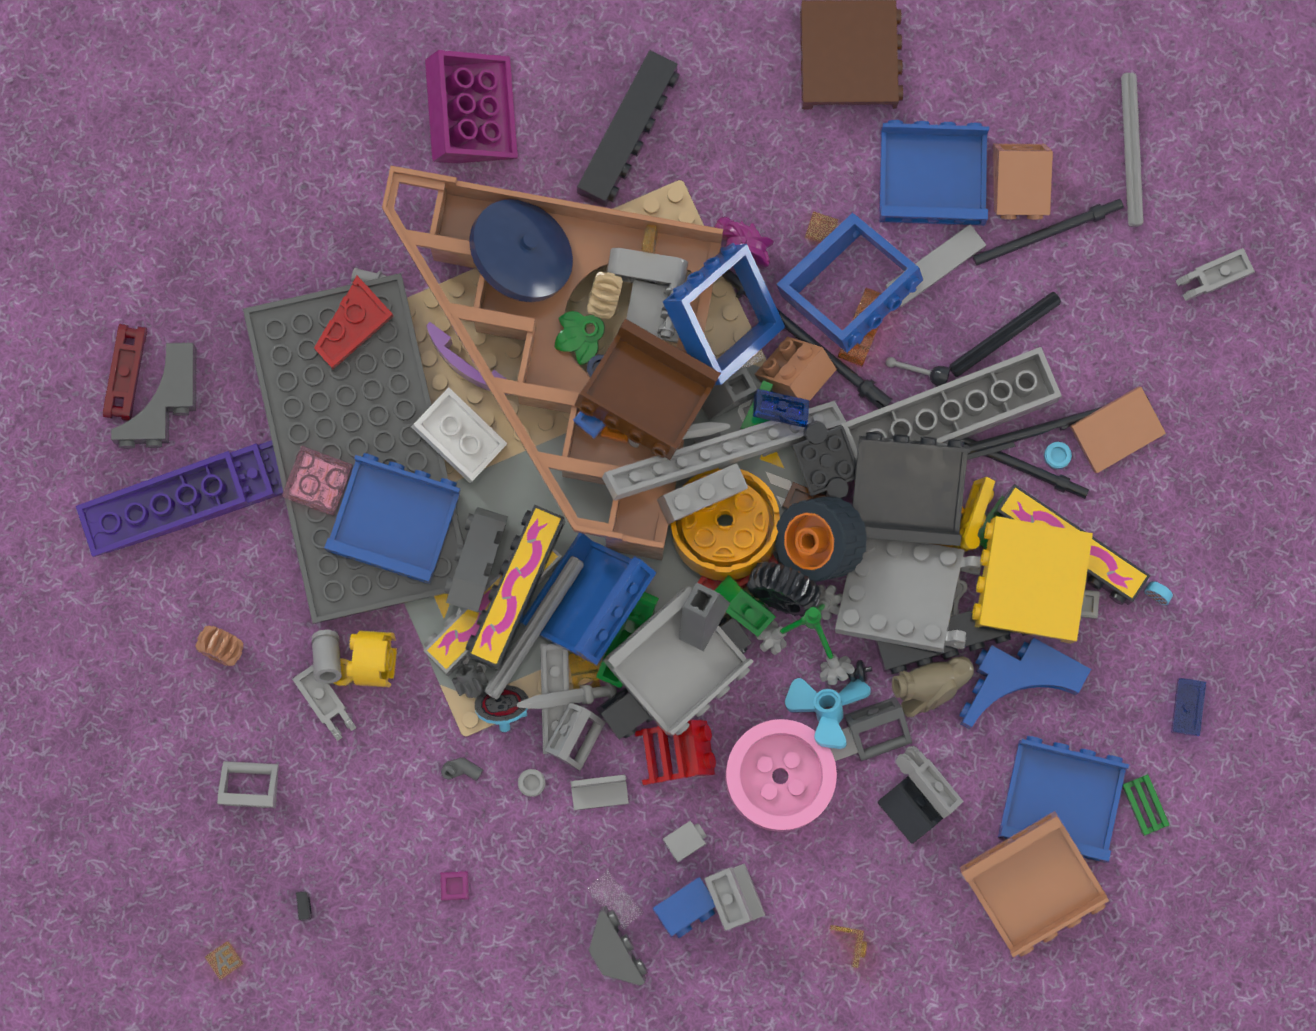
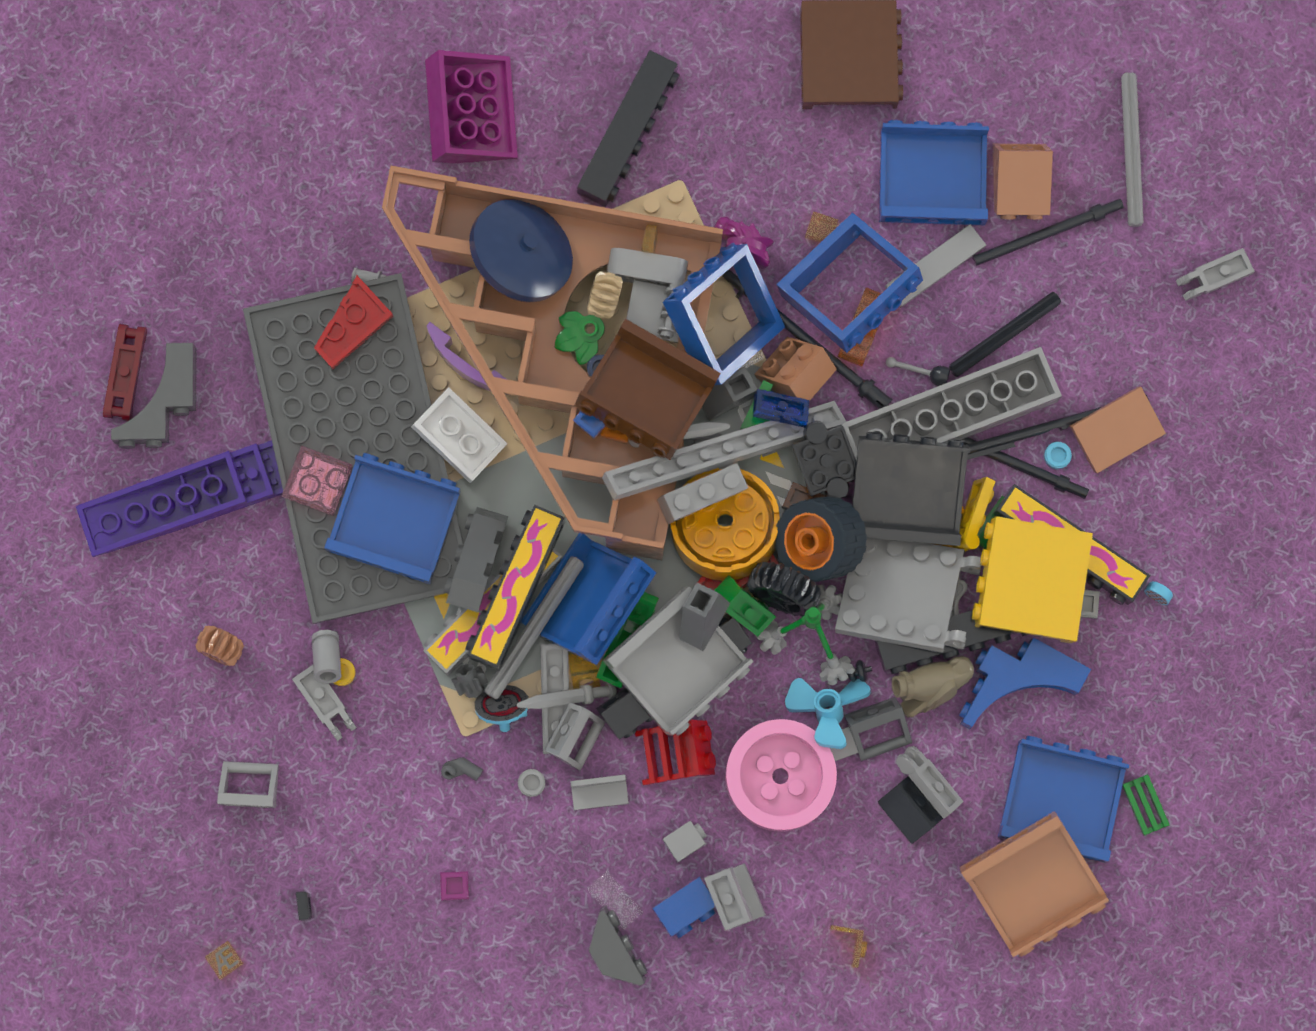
yellow brick [347,631,397,687] -> none
clear blue plate [1171,678,1206,737] -> none

